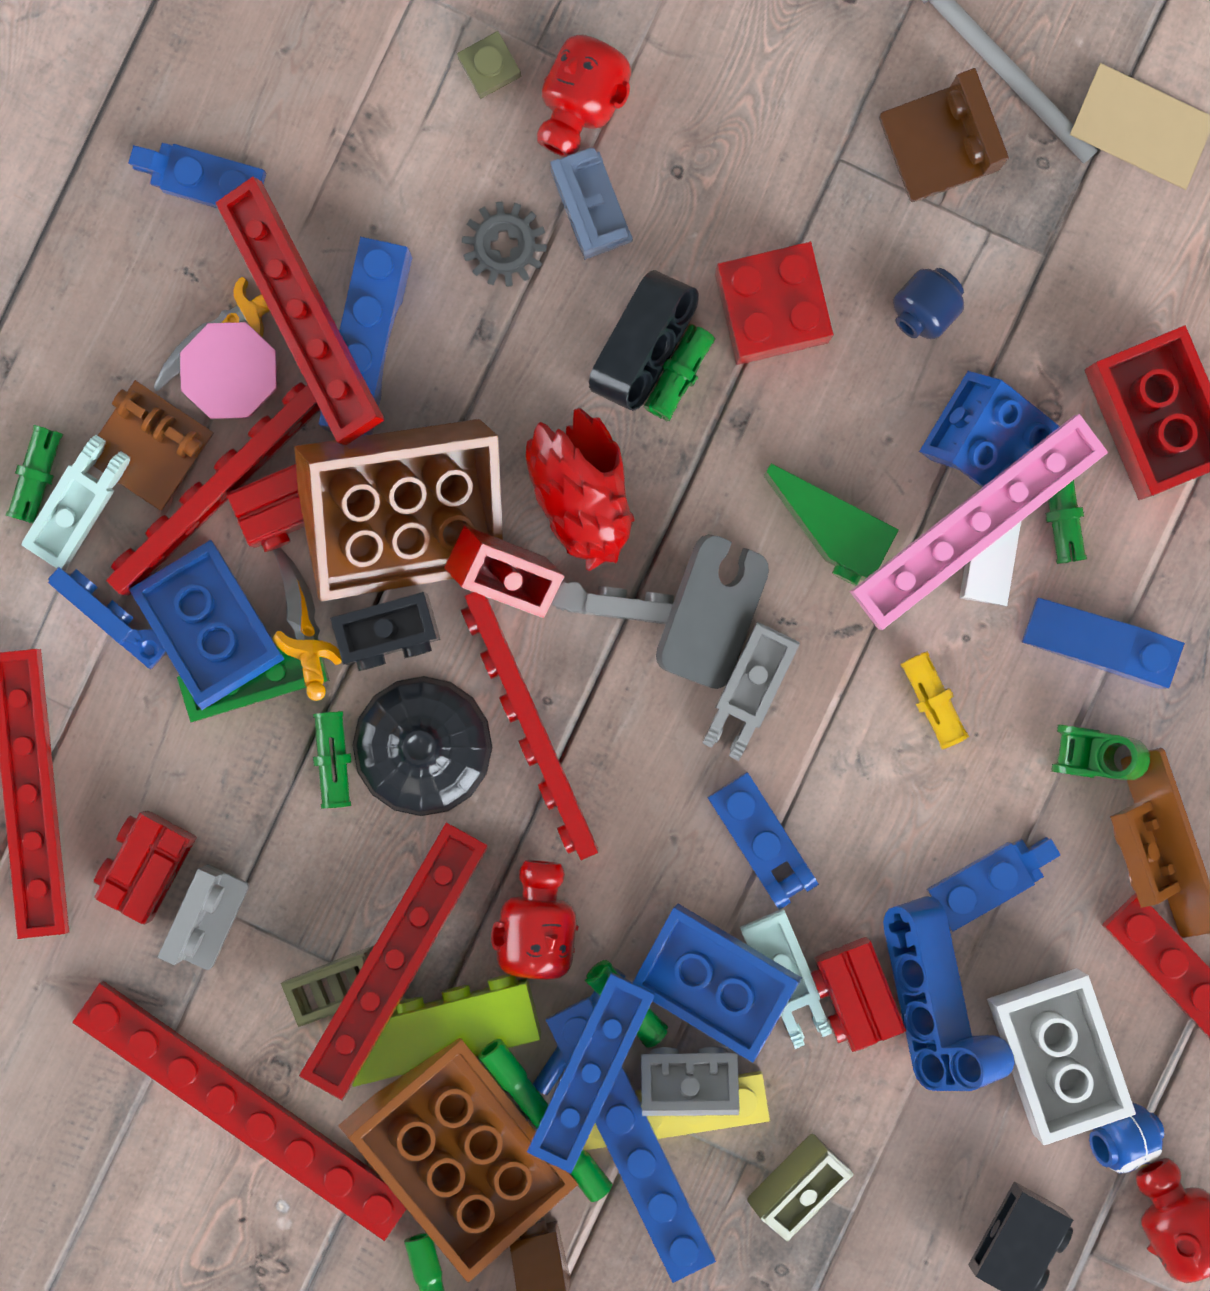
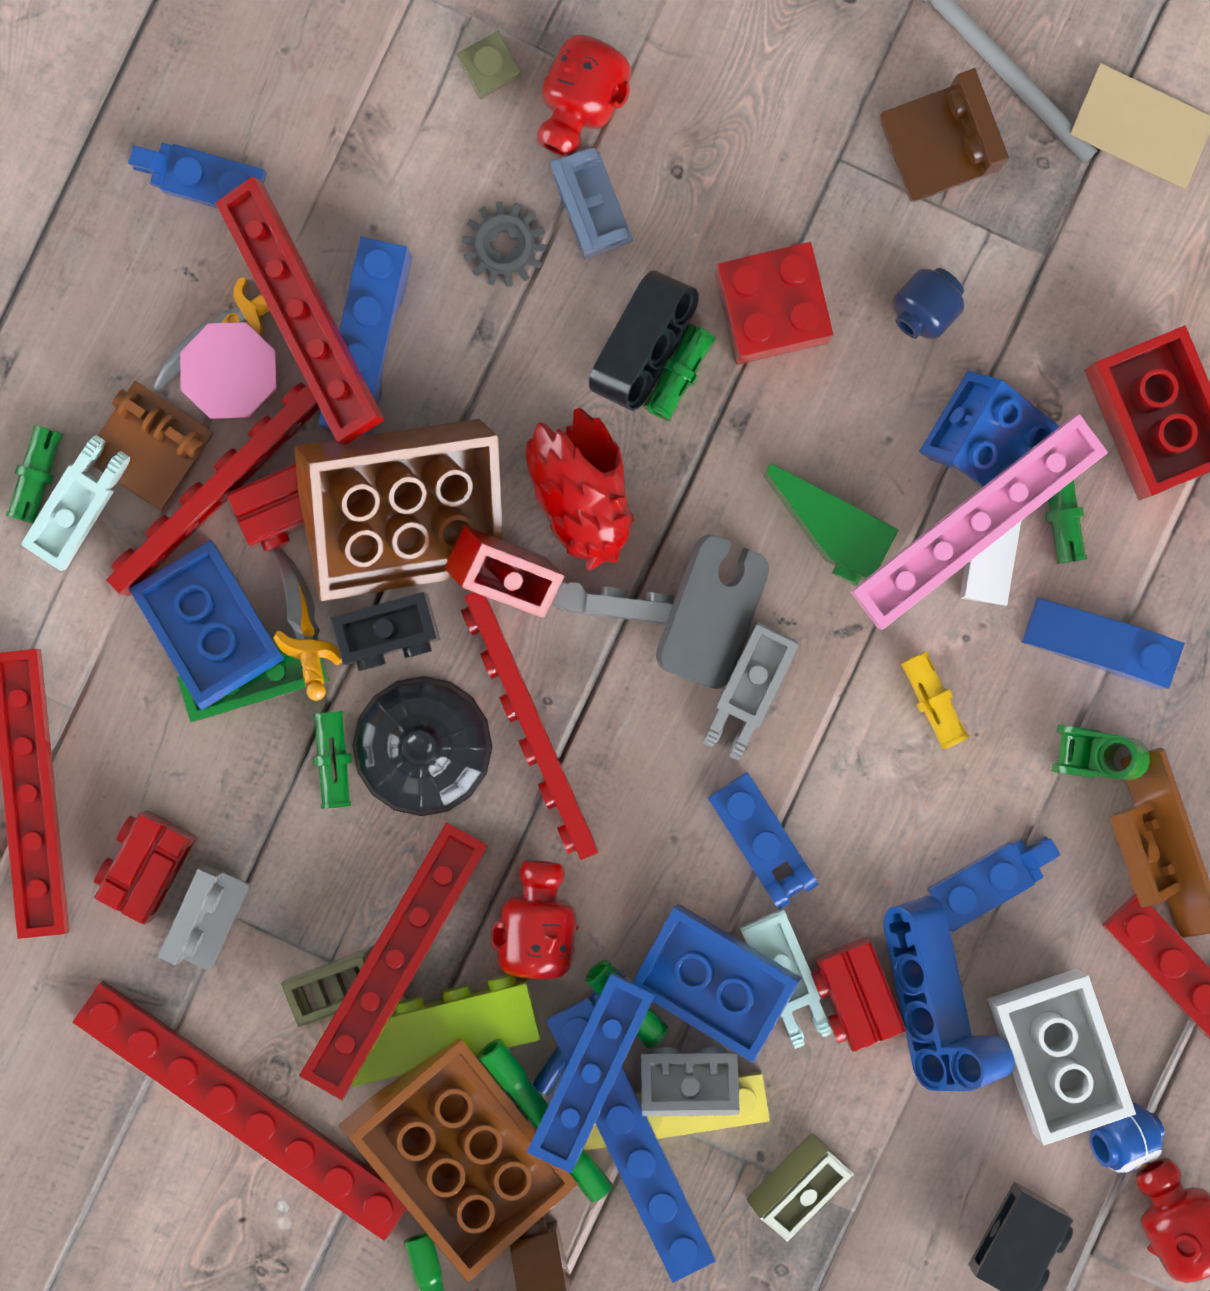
blue hinge [48,567,166,670] -> none

